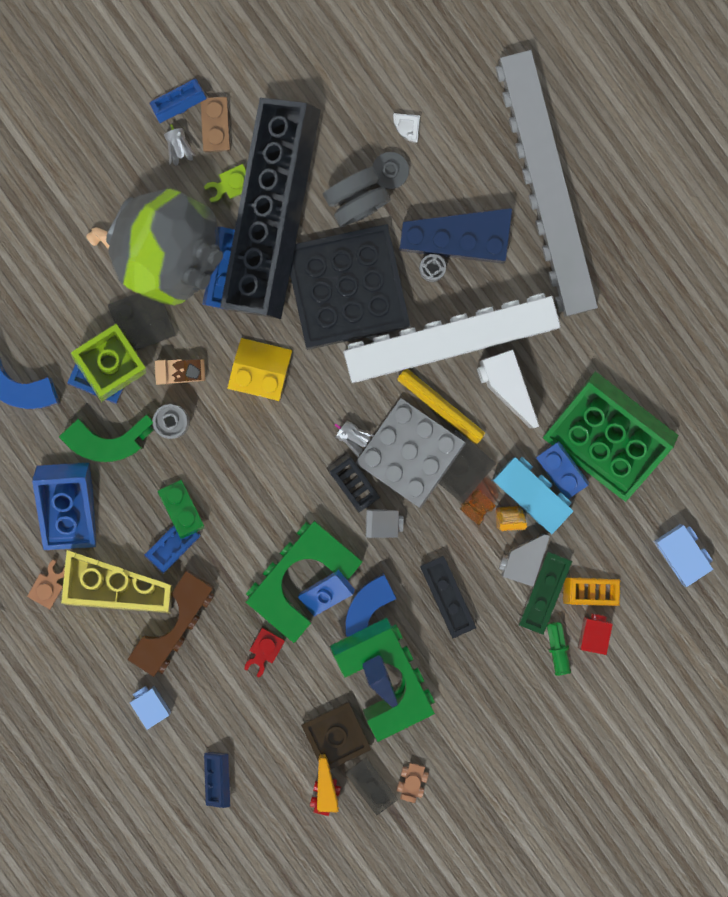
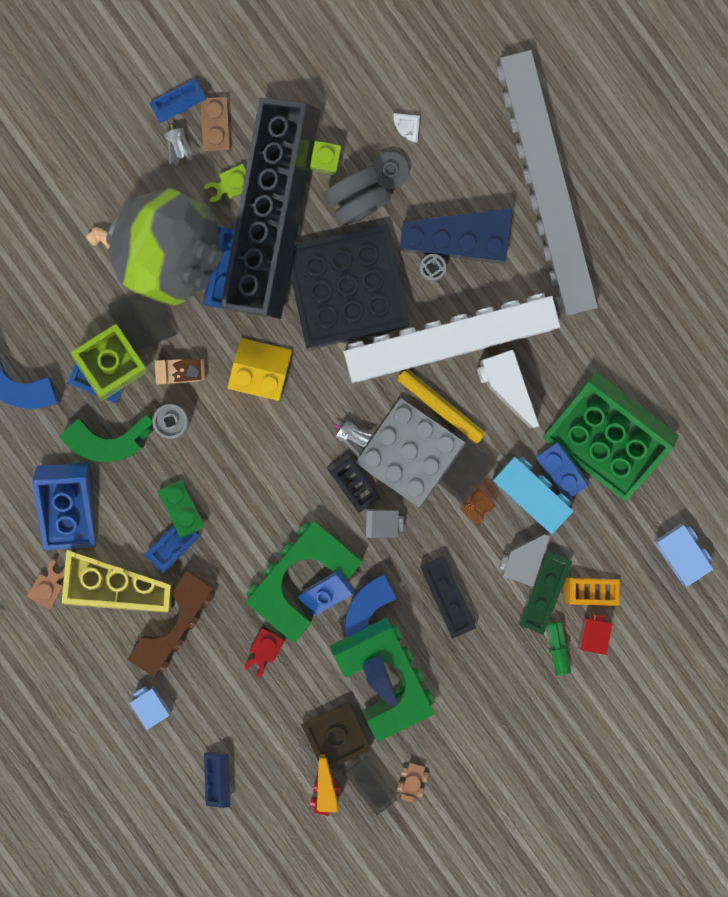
light orange slope [495,506,527,531] -> none
none -> lime brick [310,141,341,176]

